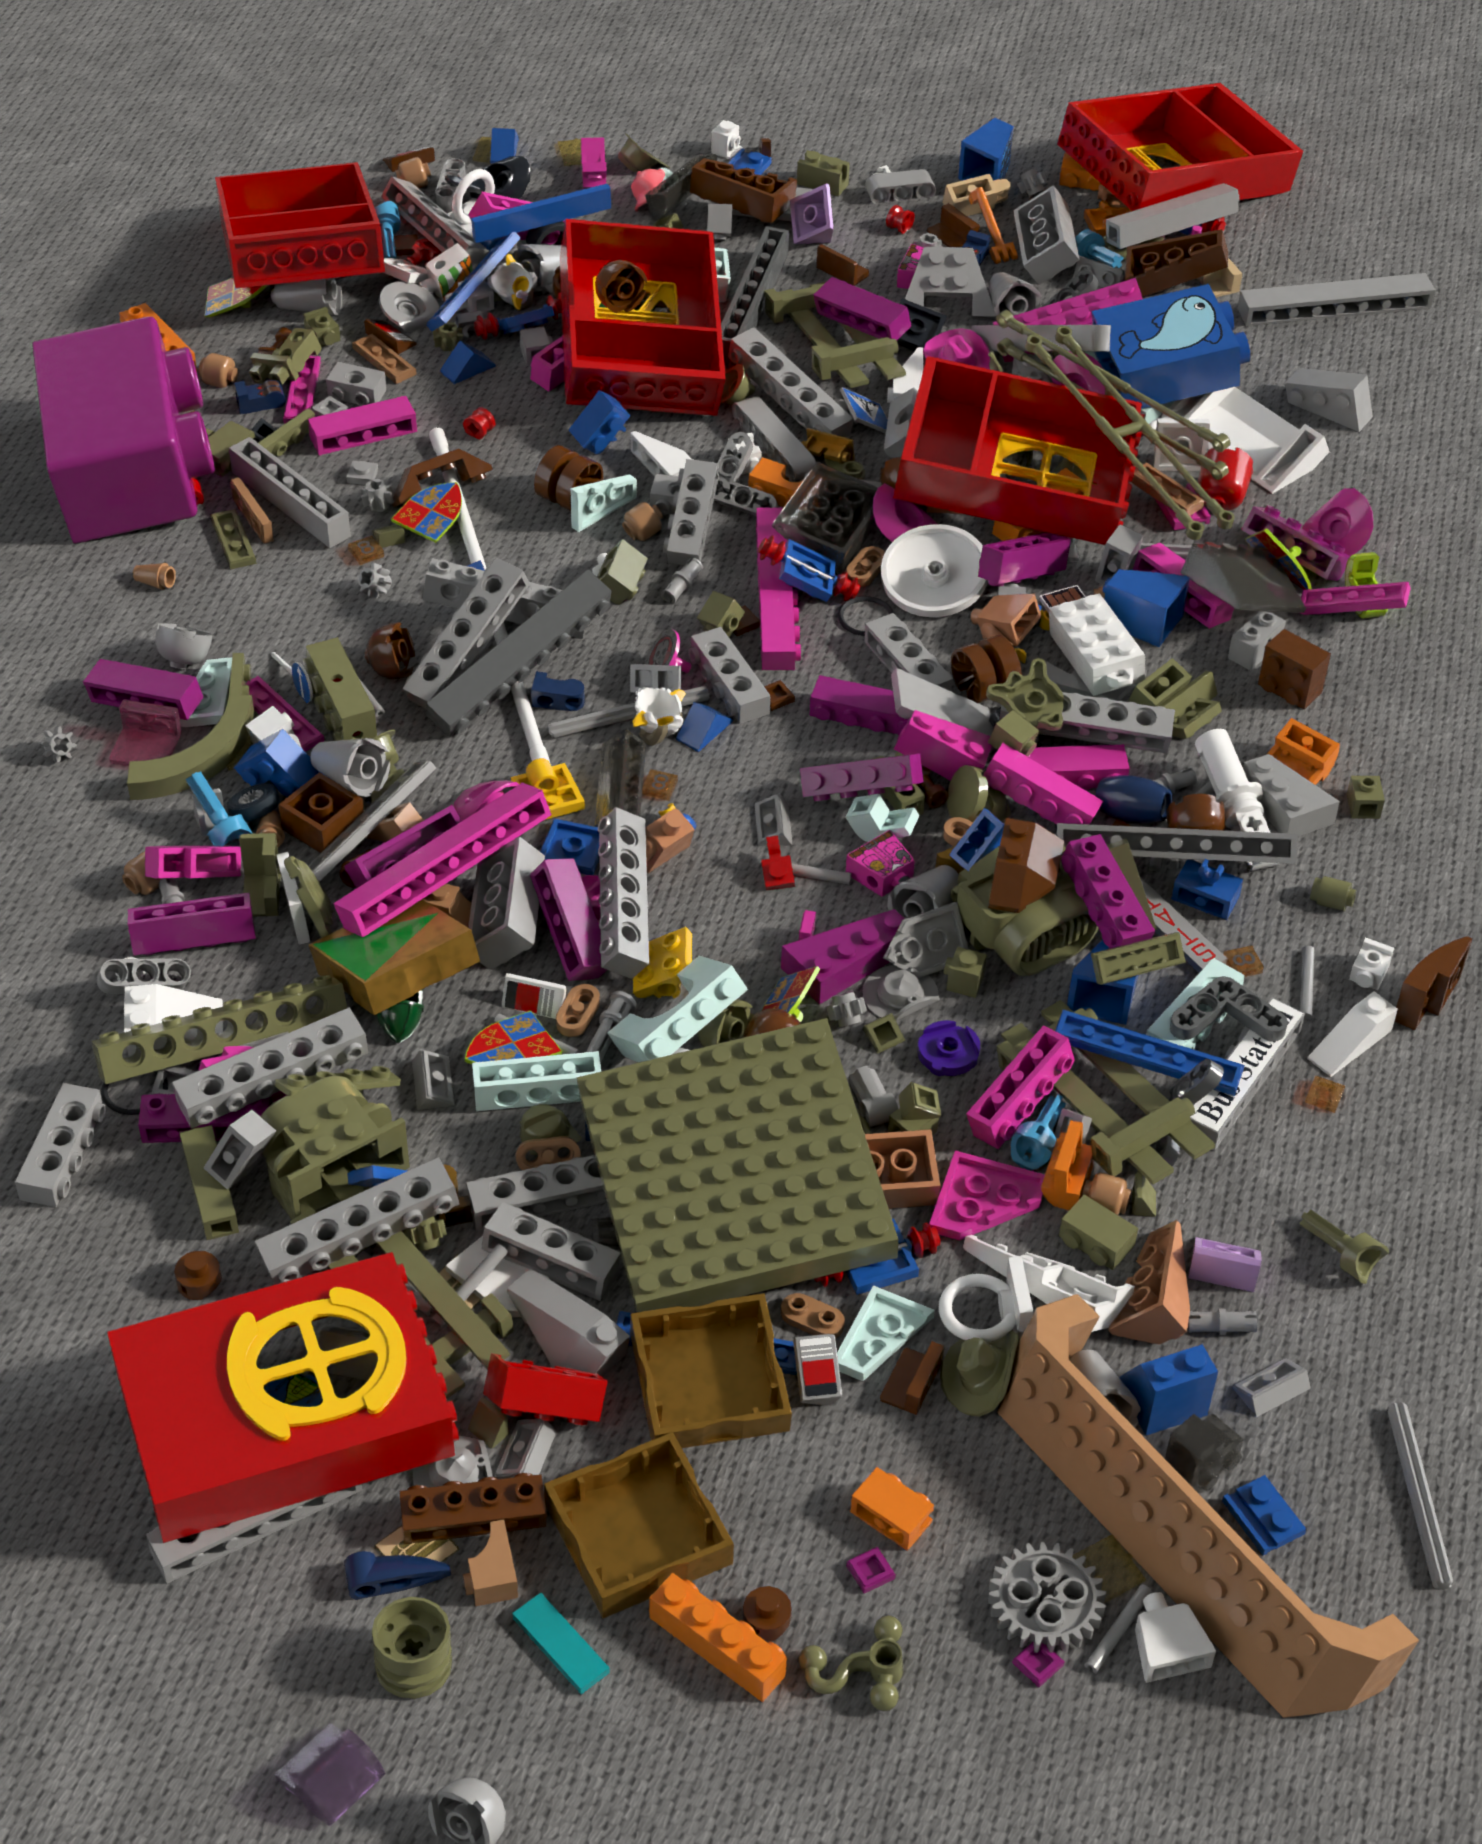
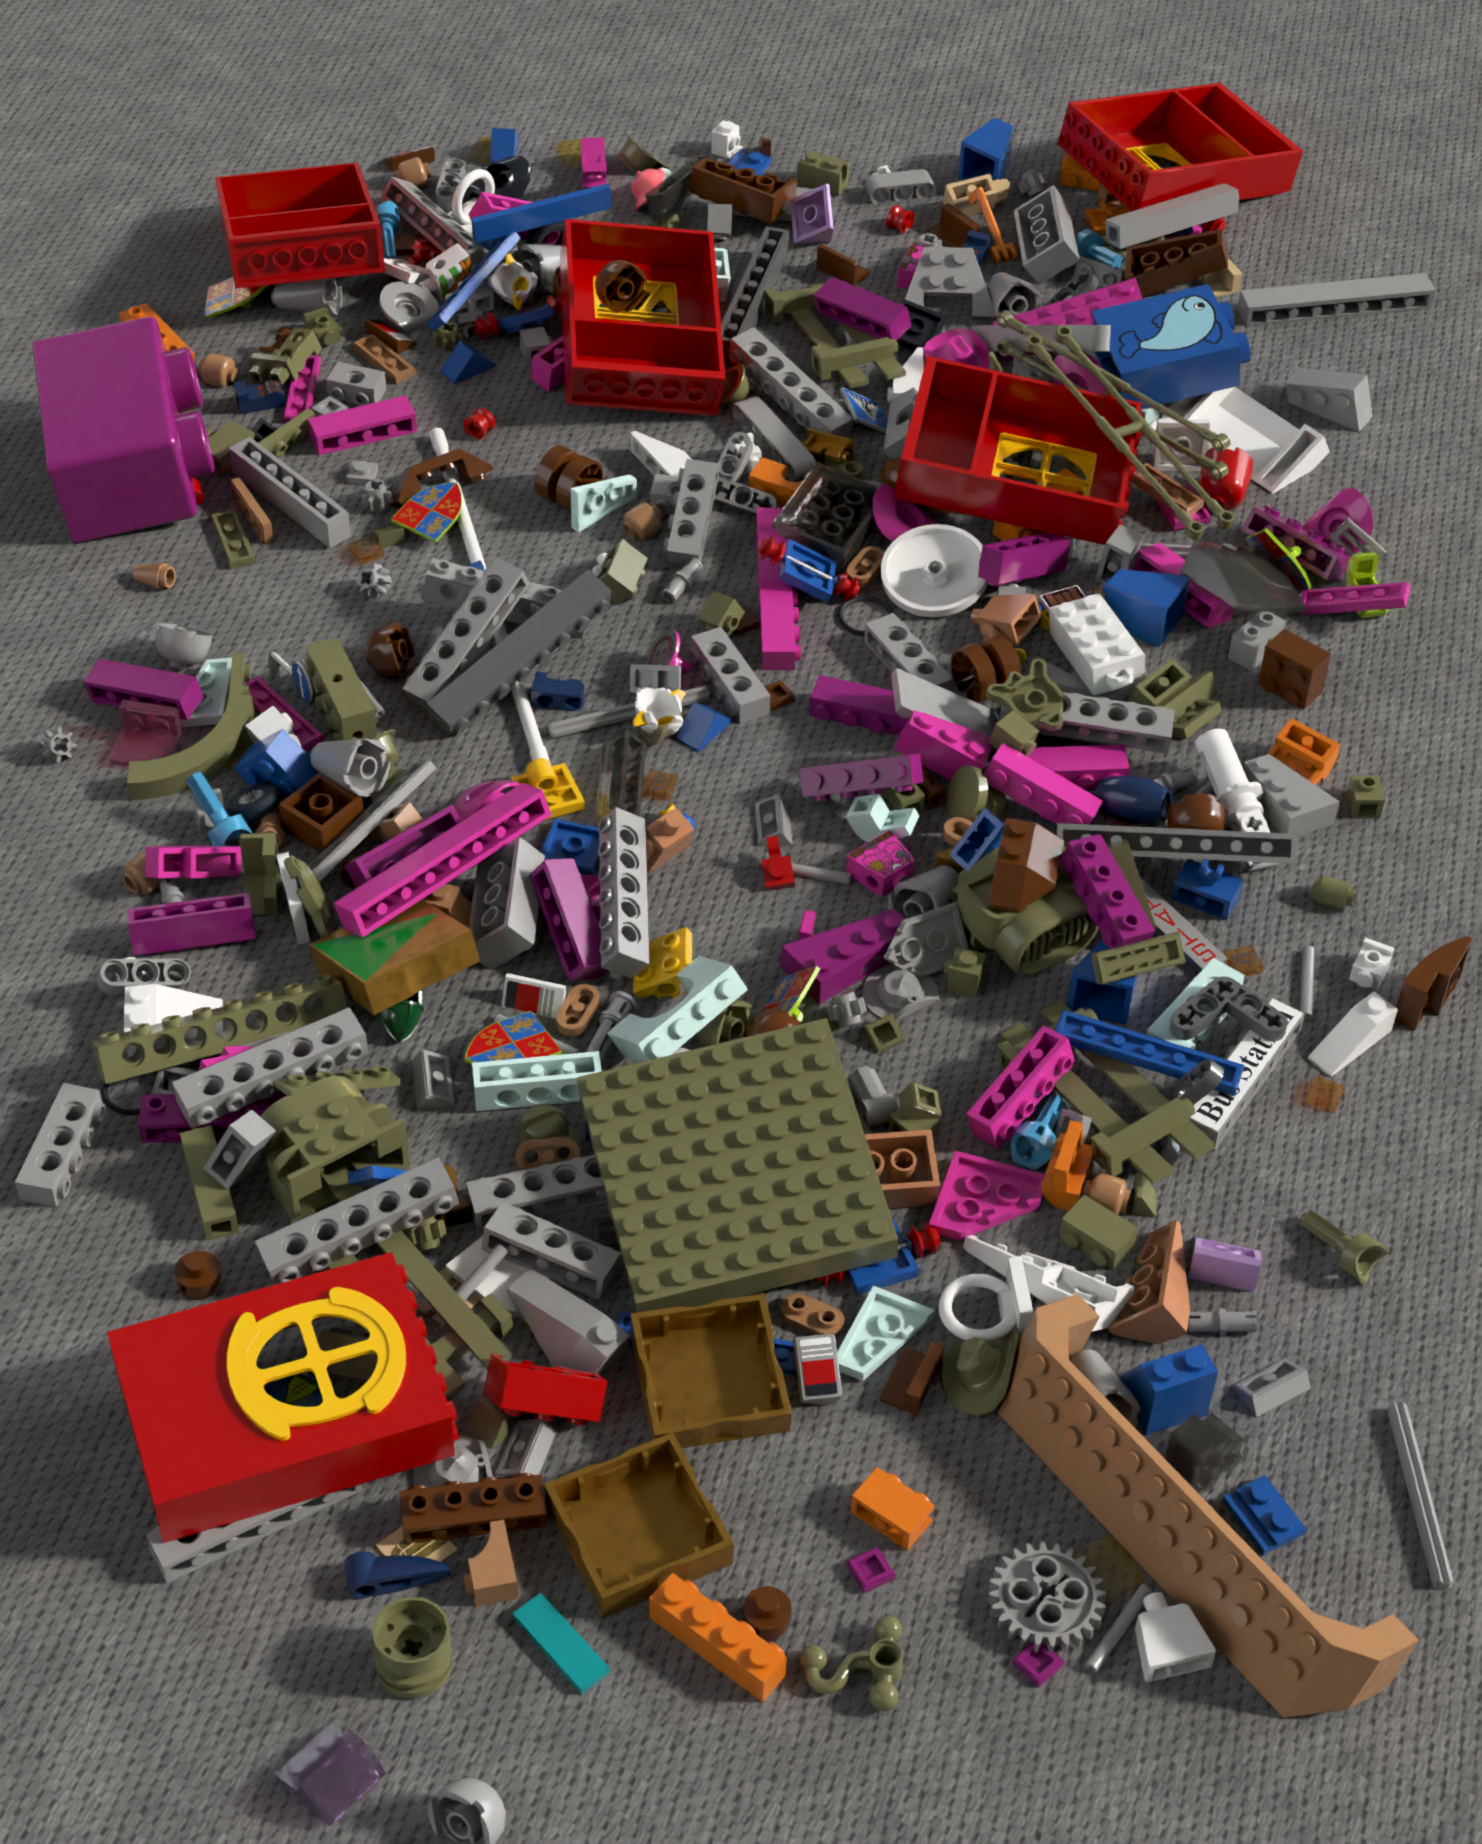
blue brick [569,390,630,454] -> none
dark purple plate [917,1020,980,1076] -> none
none -> light grey tile [1329,517,1387,563]

